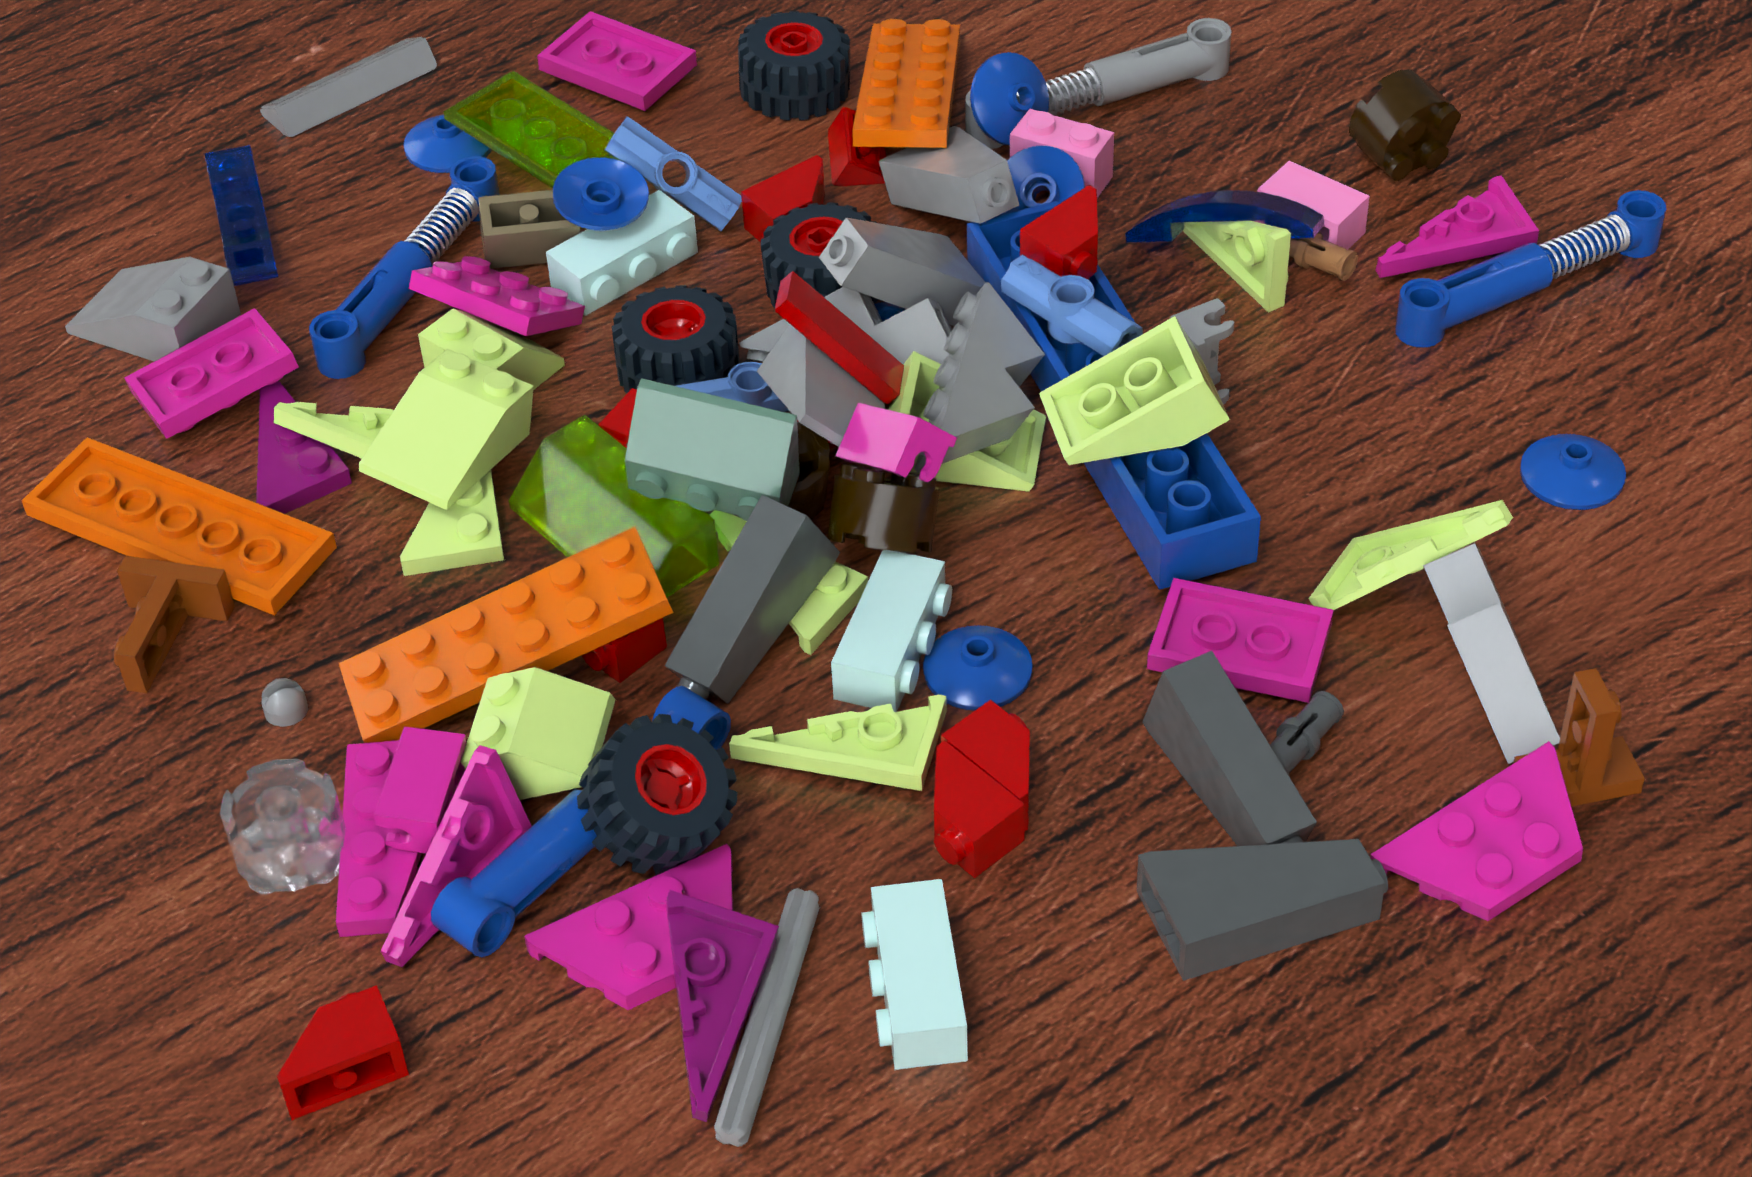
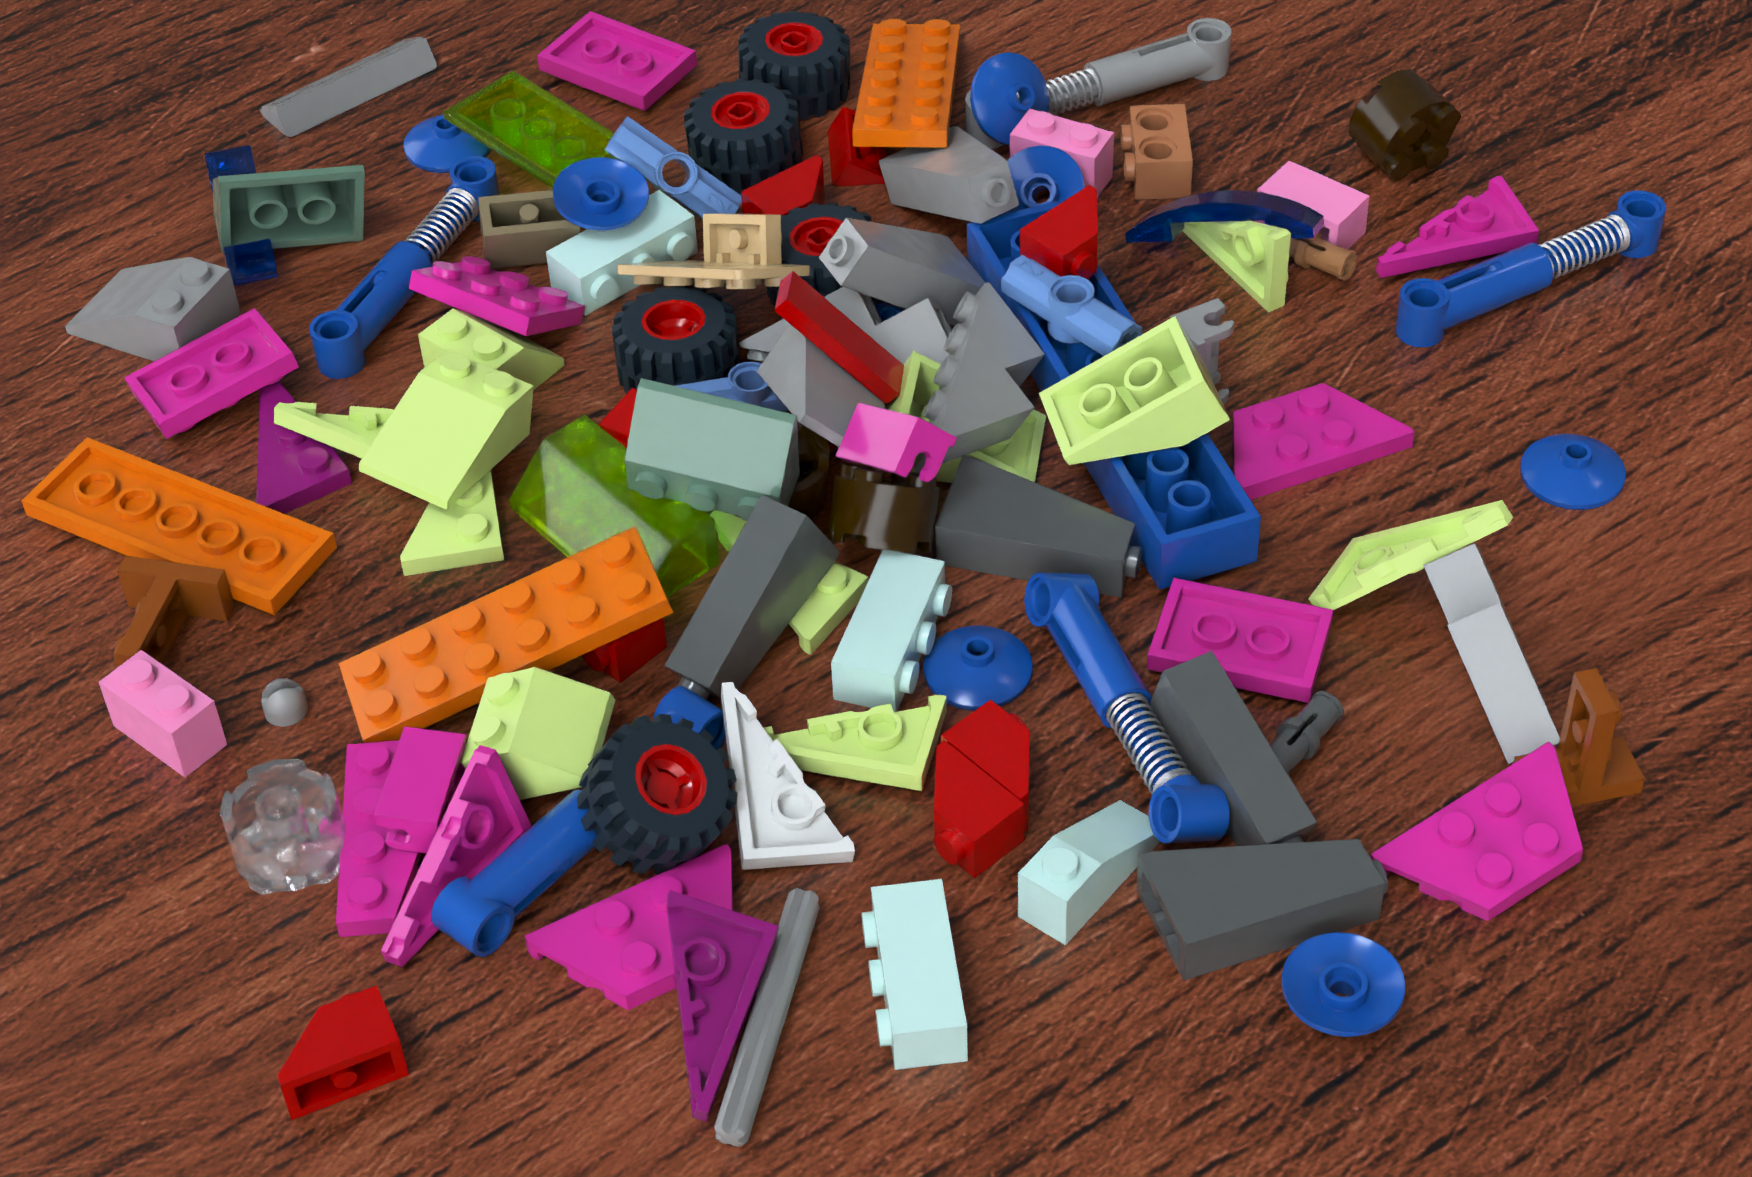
none -> bright pink brick [99,650,227,778]
none -> sand green slope [213,165,365,253]
none -> tan bracket [617,213,810,289]
none -> black wheel [684,78,803,194]
none -> white wing [721,682,855,870]
none -> dark grey slope [935,455,1142,598]
none -> light aqua slope [1018,800,1160,945]
none -> blue piece [1024,572,1230,844]
none -> nougat brick [1120,104,1193,200]
none -> dark pink wing [1232,383,1415,500]
none -> blue dish [1281,932,1405,1037]

